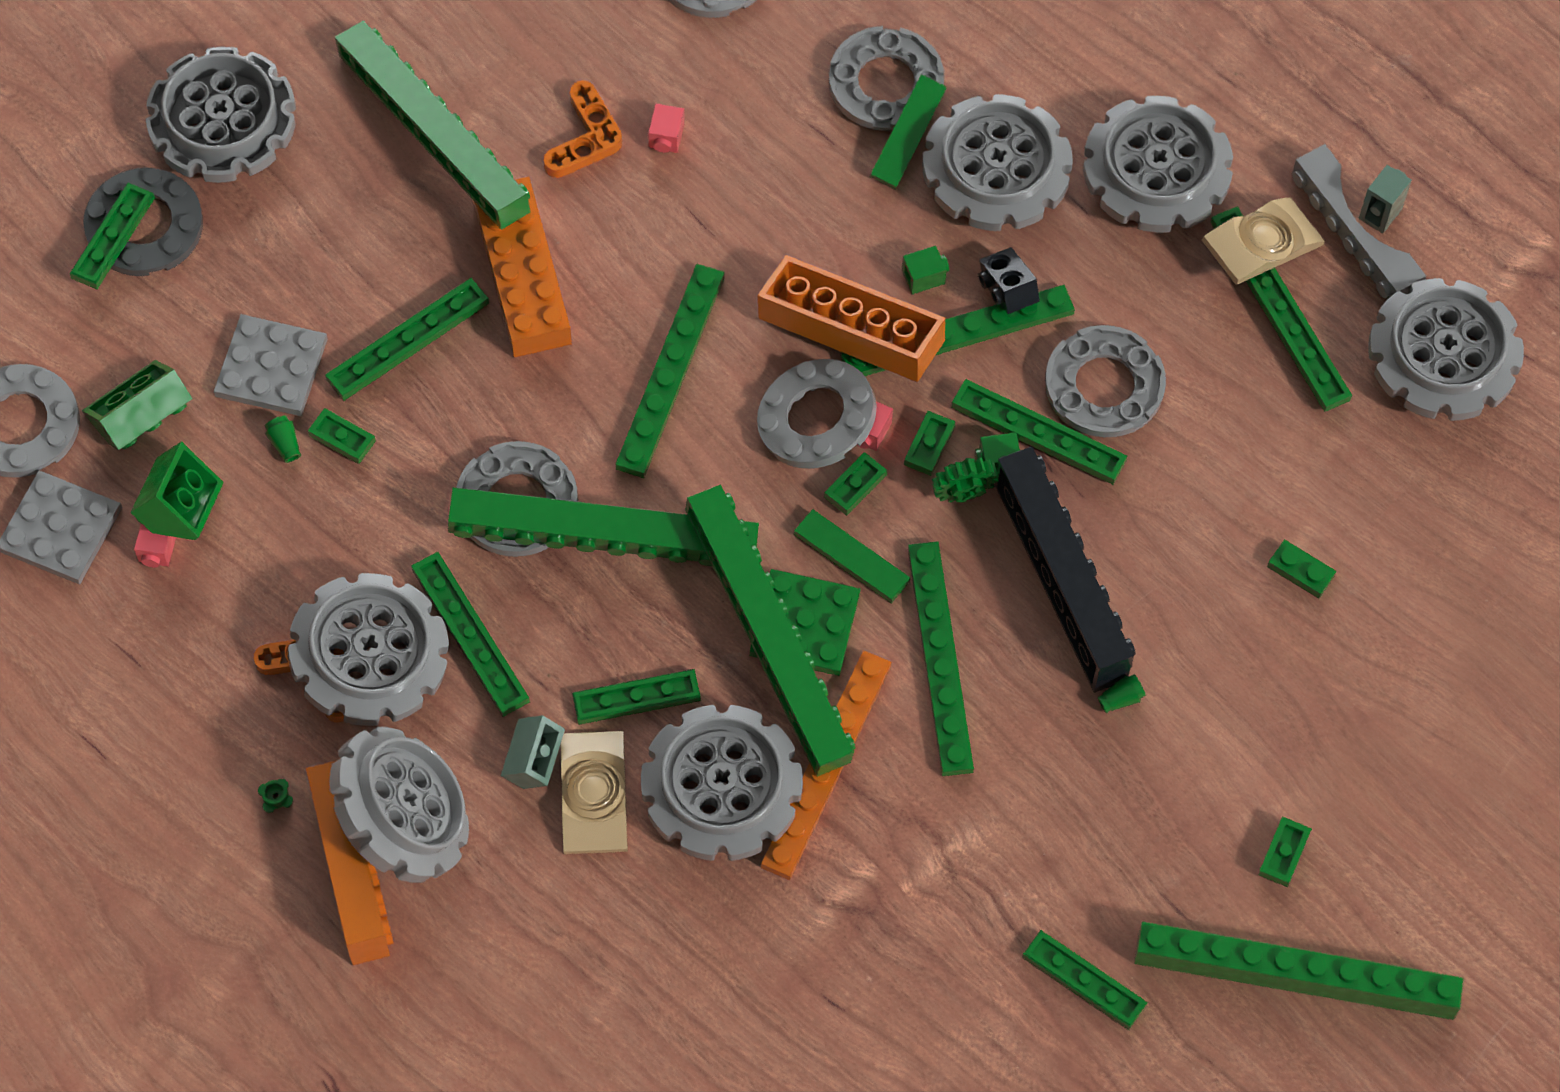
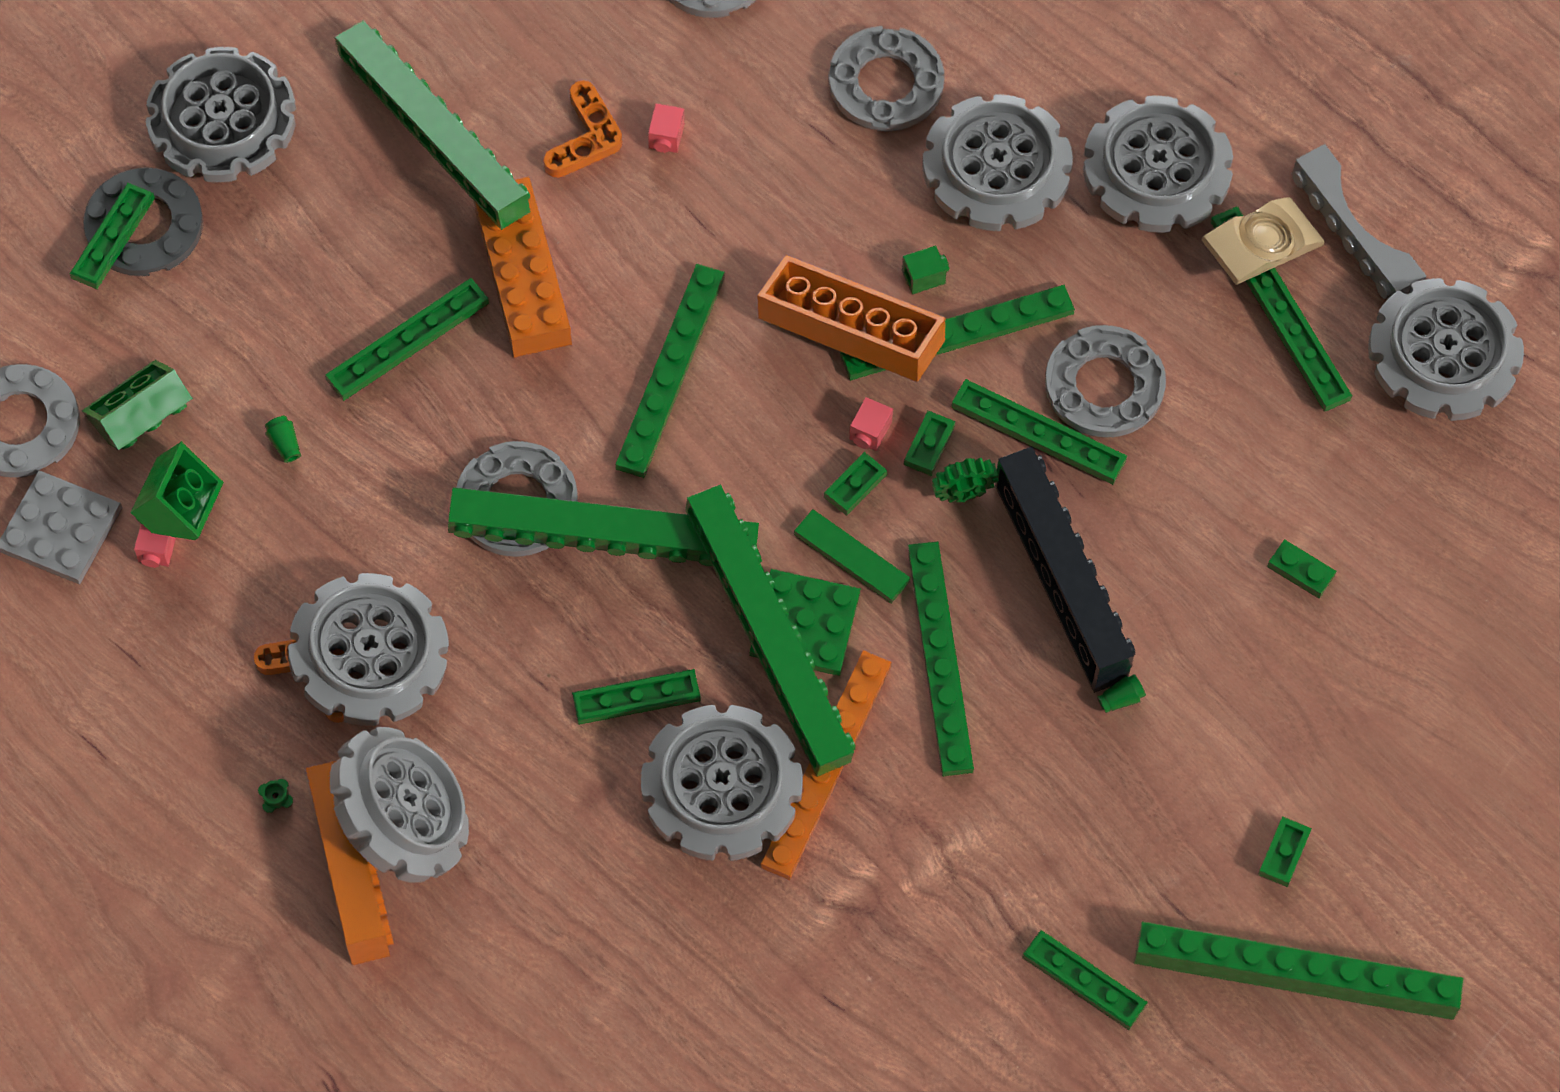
light grey plate [214,314,328,417] -> none
green plate [308,408,376,464] -> none
green plate [411,551,530,717] -> none
sand green brick [501,715,565,789] -> none
tan slope [561,731,627,854] -> none
light grey plate [757,359,877,469] -> none
green tile [869,74,947,190] -> none
green brick [975,432,1020,469] -> none
black brick [978,247,1040,314] -> none
sand green brick [1359,165,1412,234] -> none

